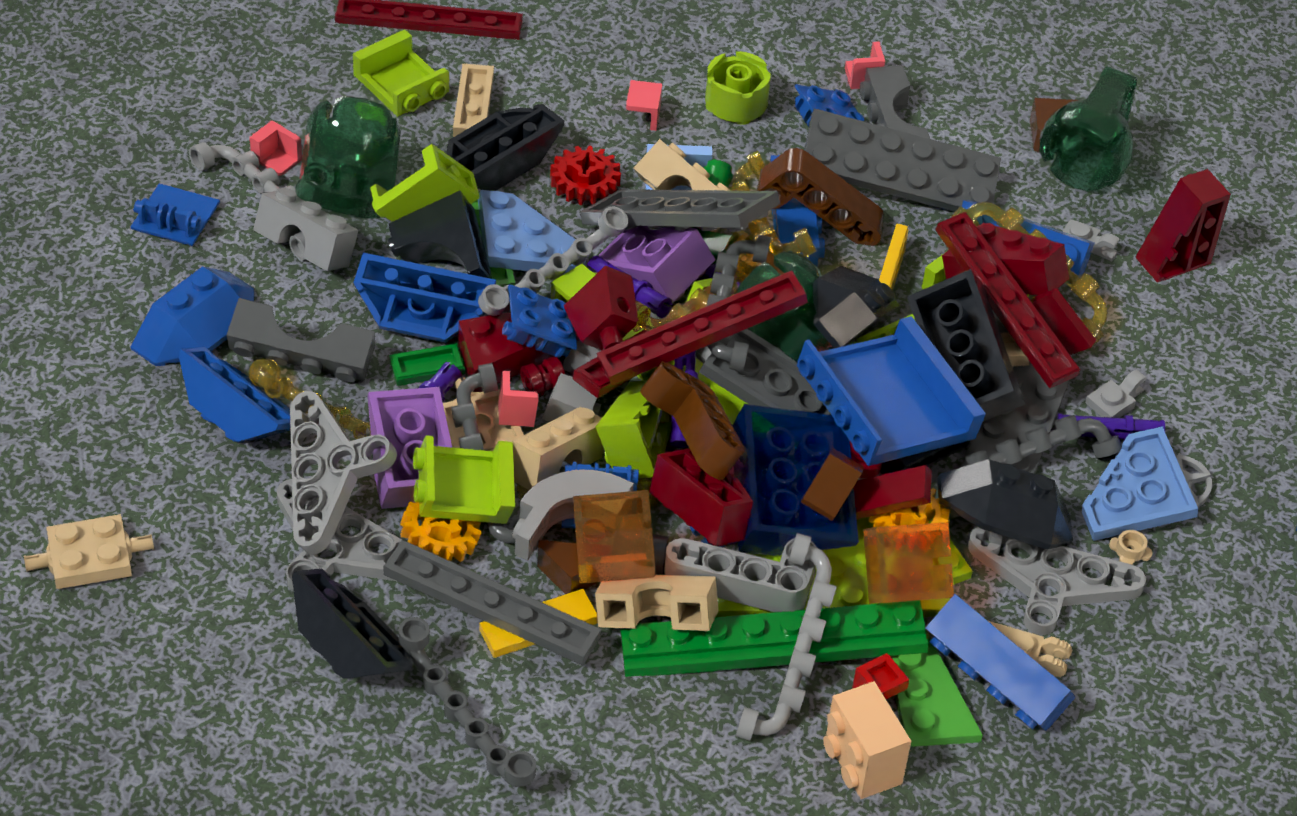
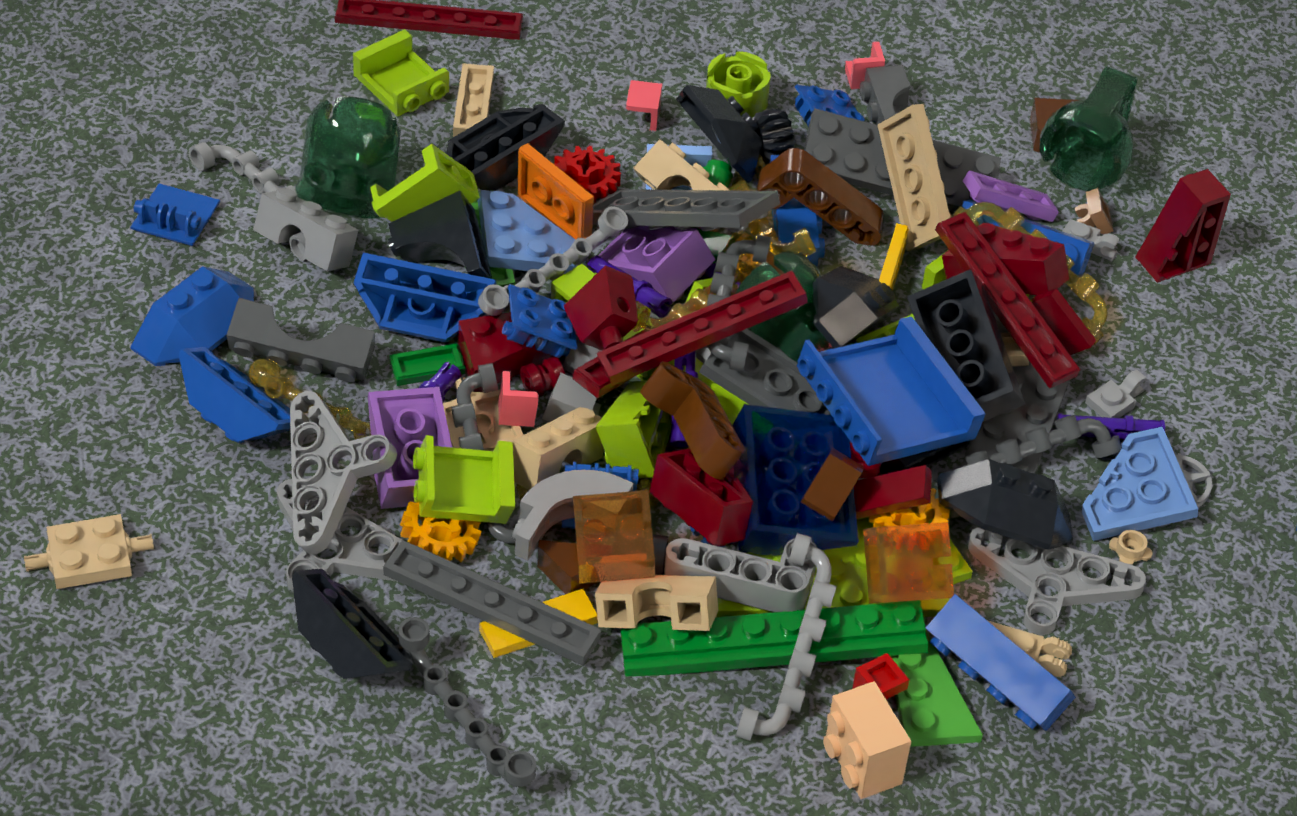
coral panel [250,120,302,176] -> none
none -> orange tile [518,143,594,239]
none -> black wedge [676,85,763,183]
none -> black gear [752,108,796,164]
none -> tan plate [878,104,952,251]
none -> medium lavender plate [963,170,1059,222]
none -> medium nougat tile [1075,188,1113,234]

